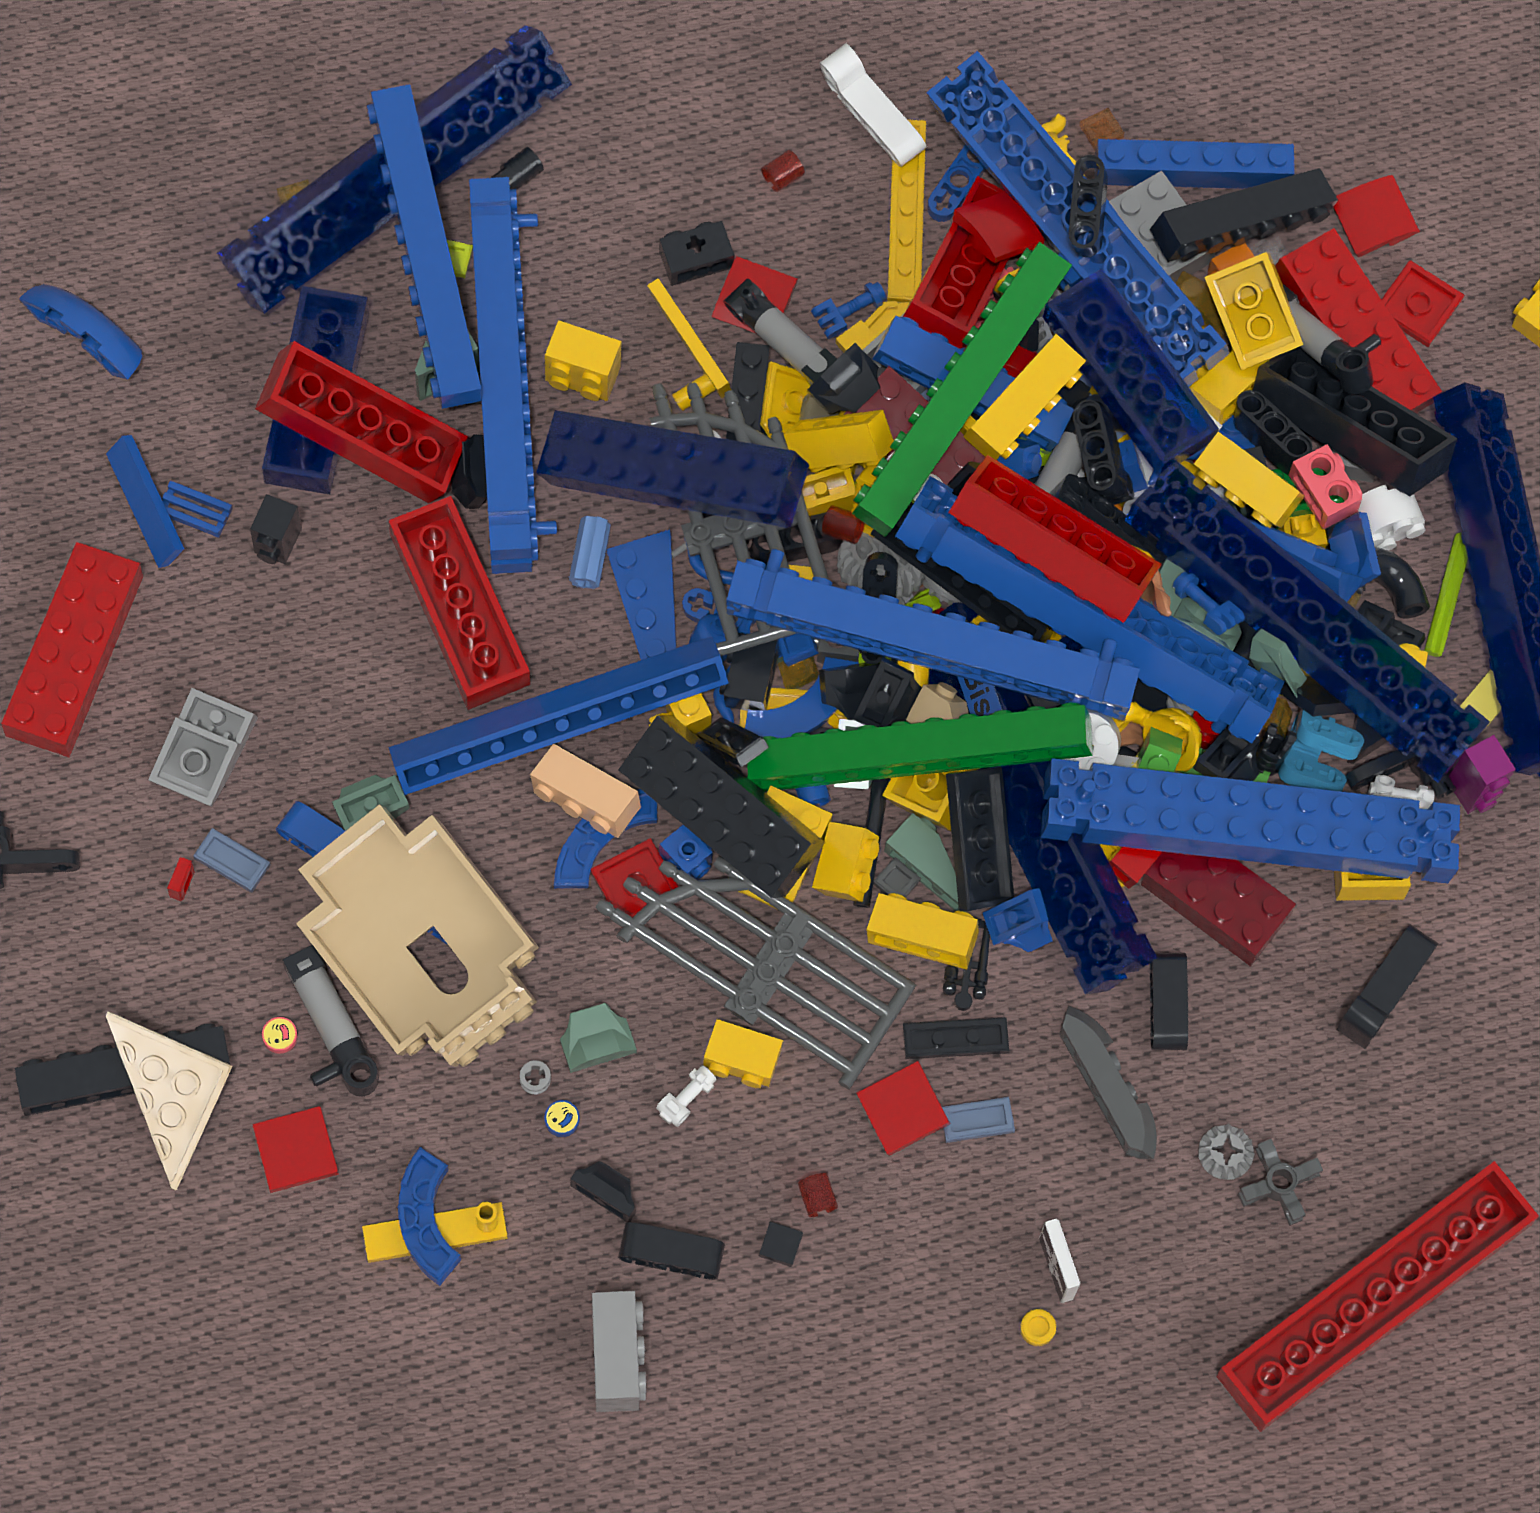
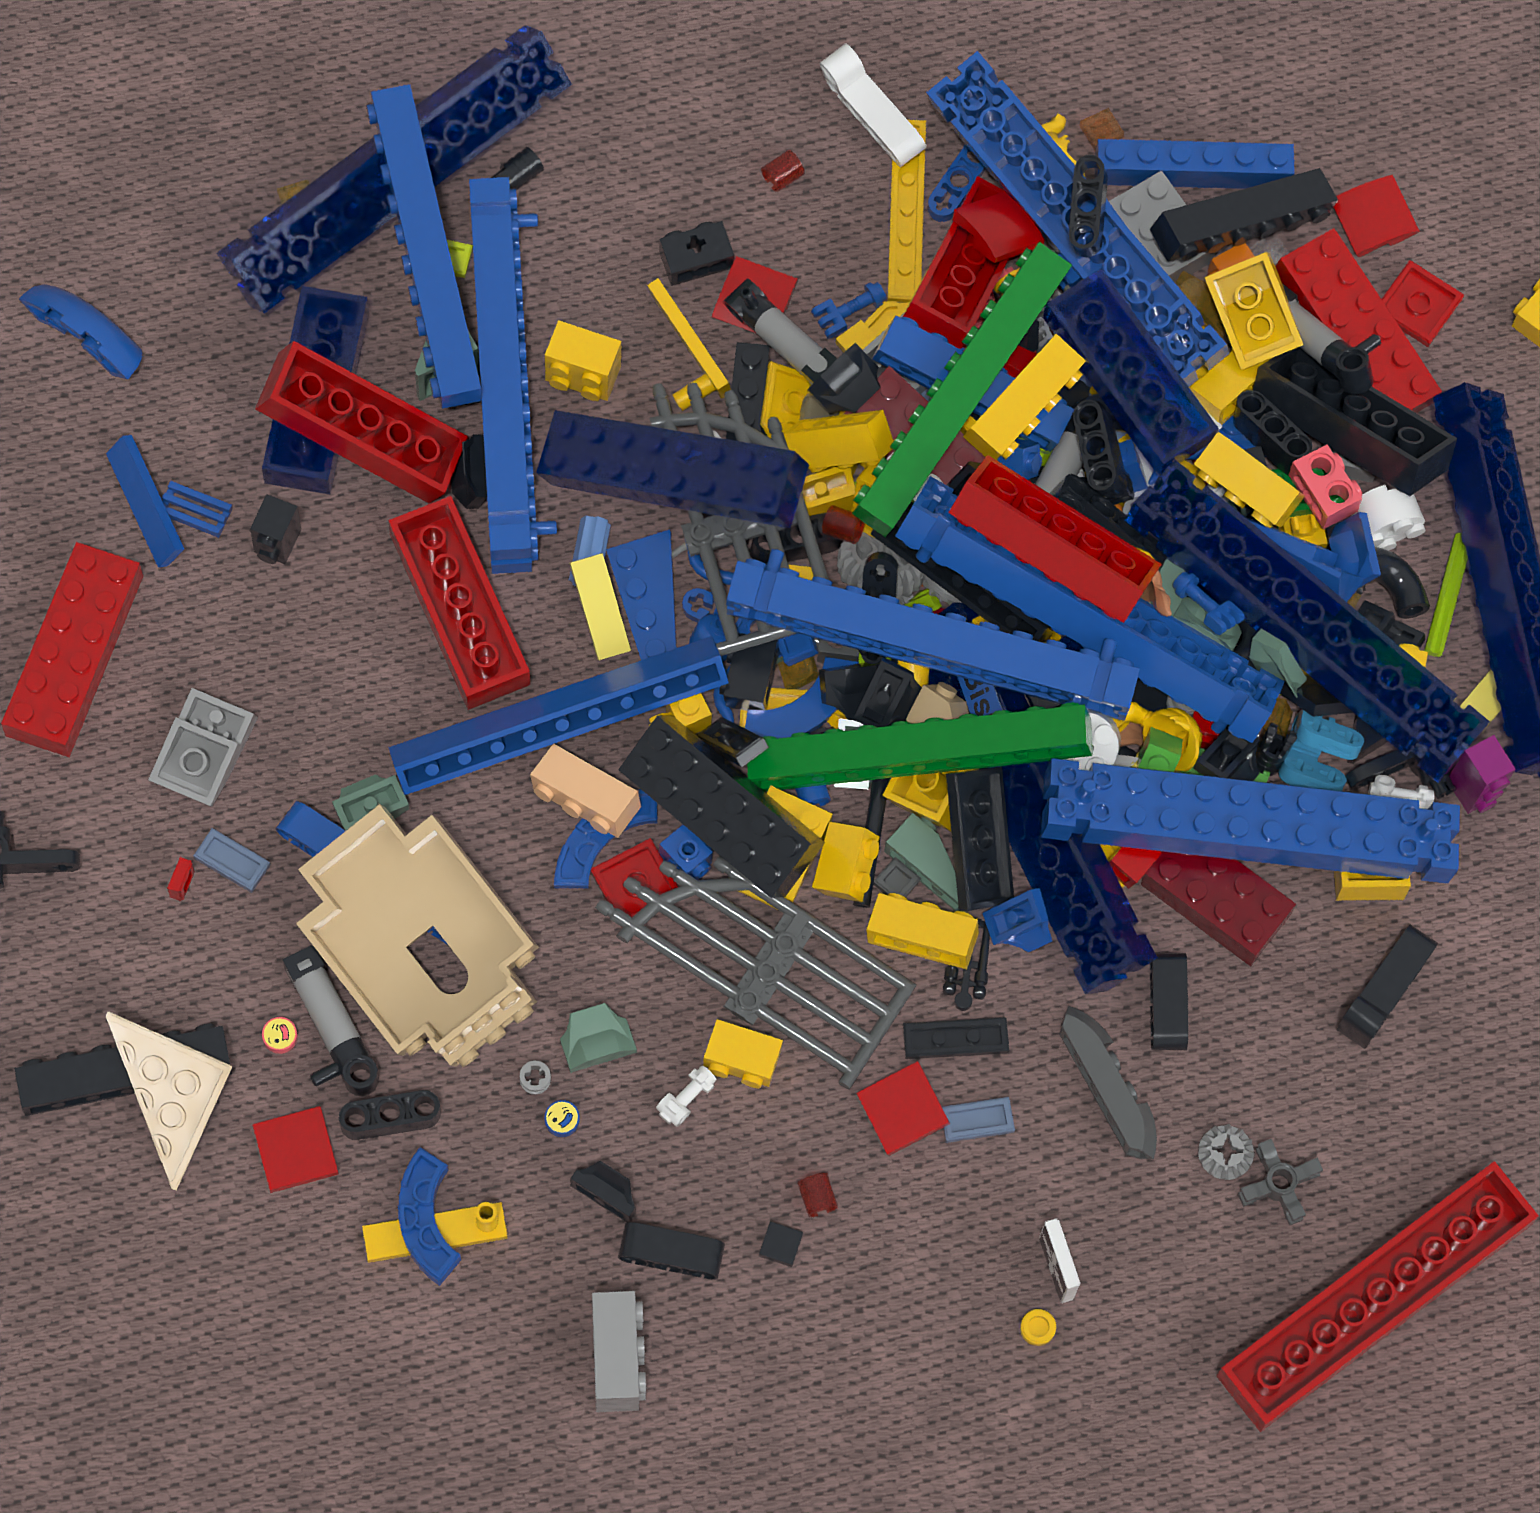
none -> black beam [339,1090,441,1140]
none -> light yellow tile [569,553,631,660]

